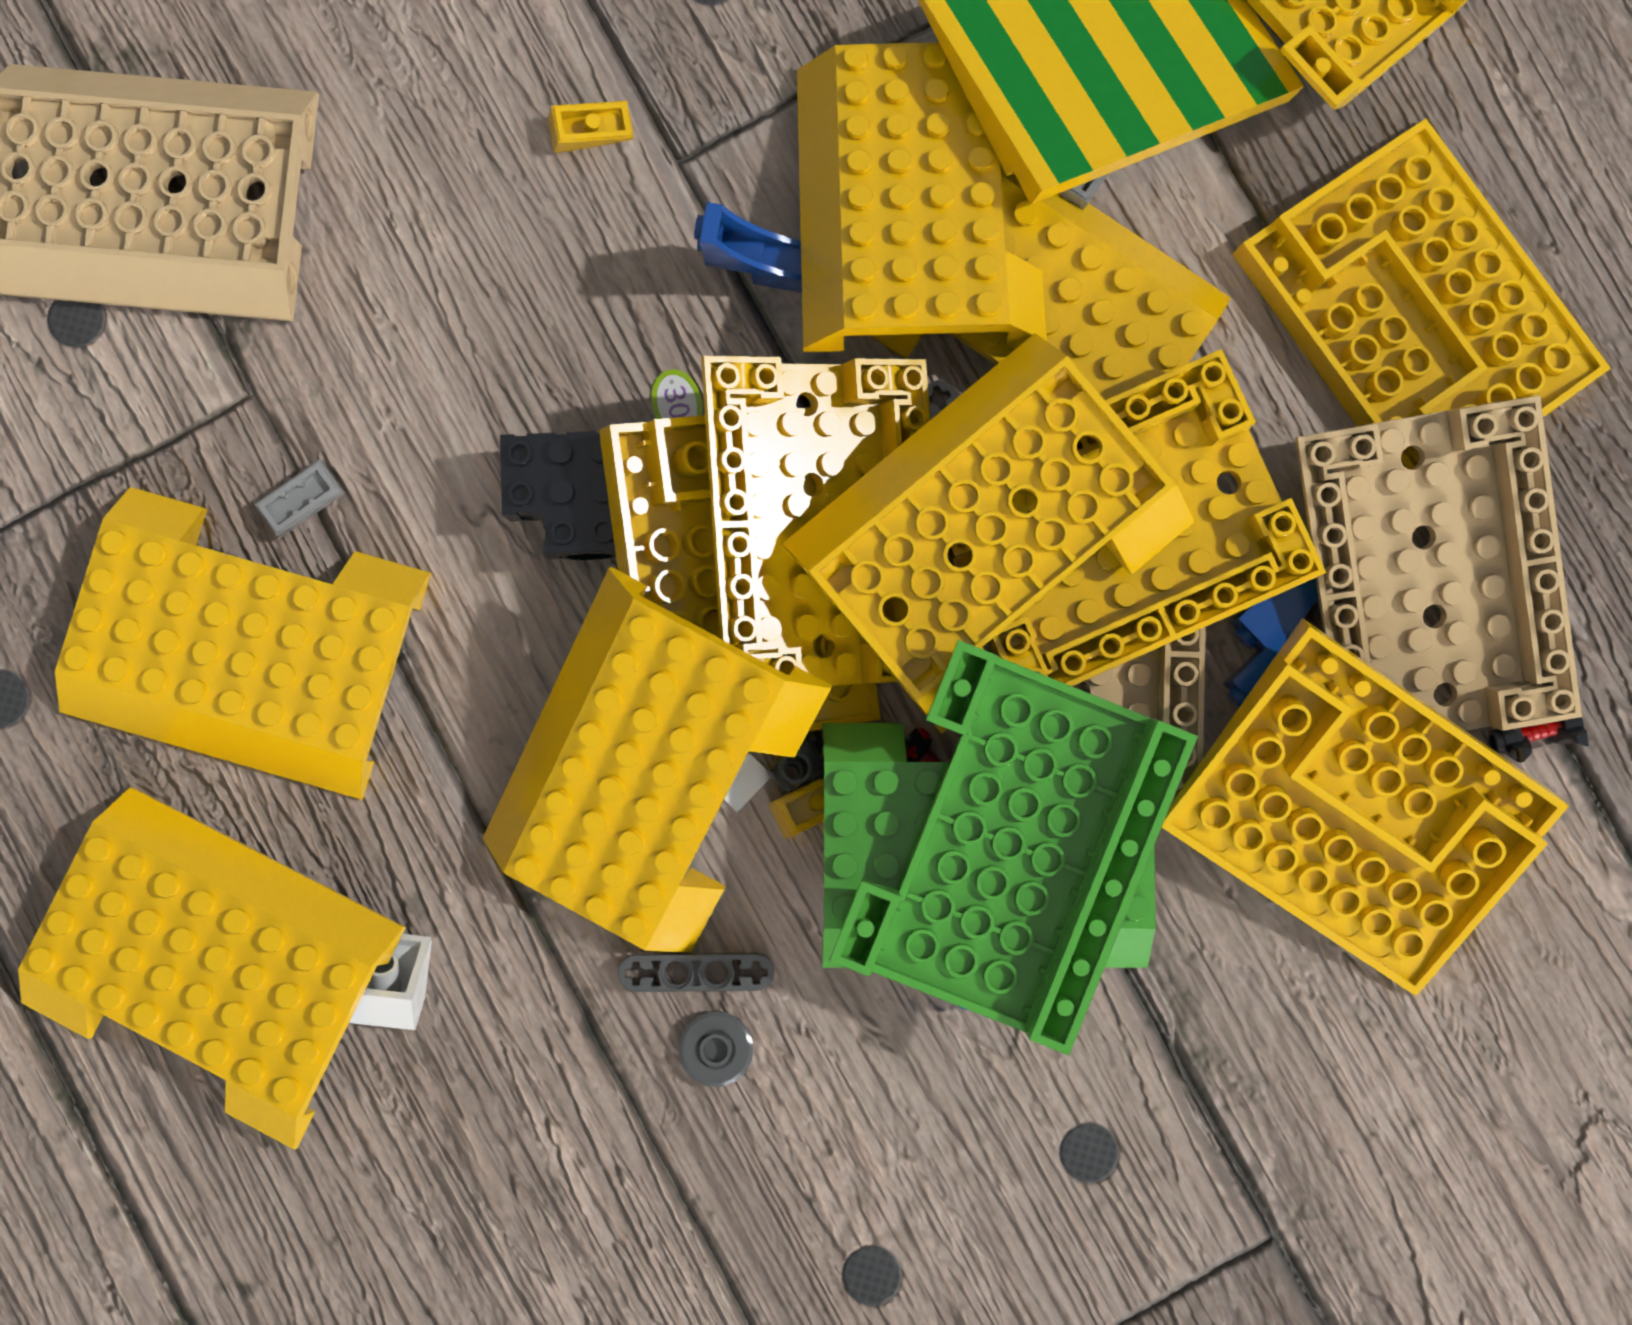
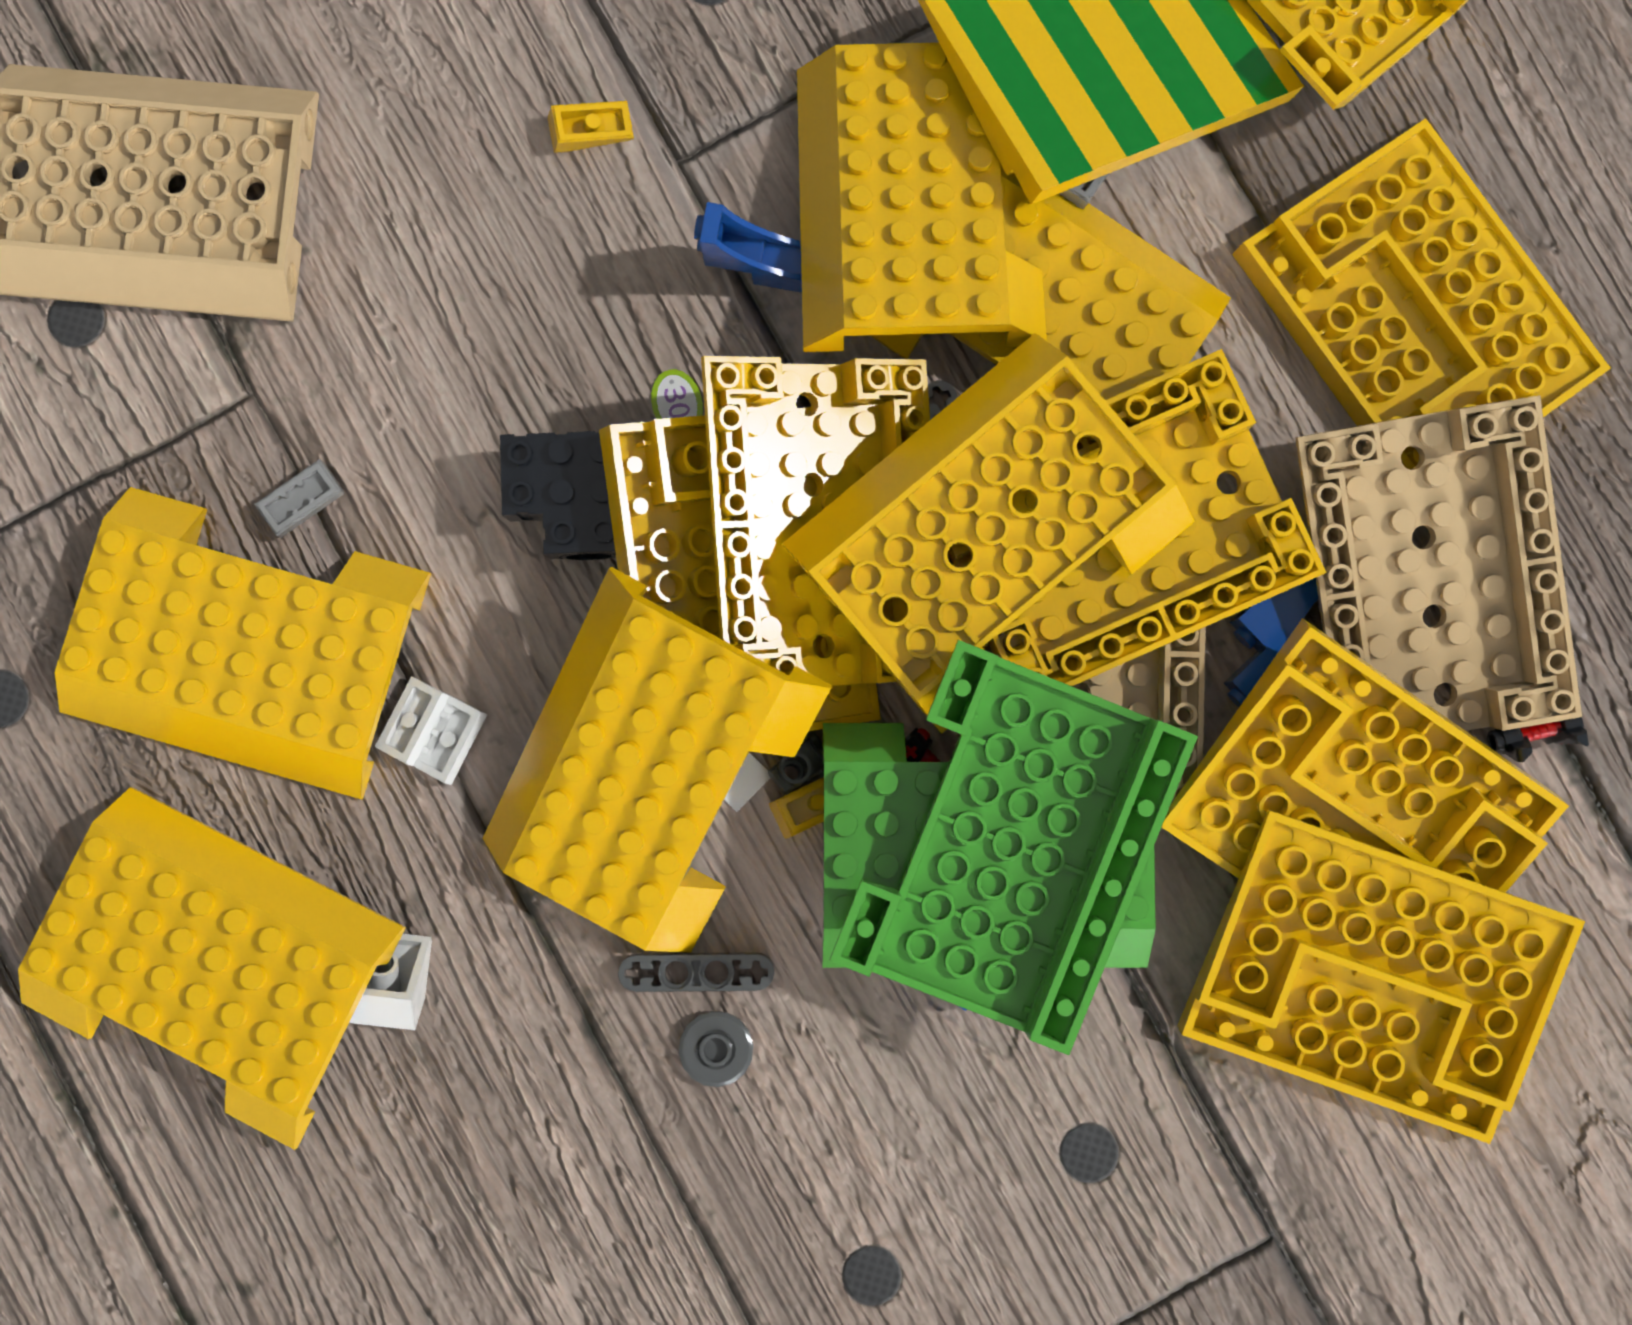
none -> white slope [375,676,488,785]
none -> yellow slope [1177,809,1585,1144]

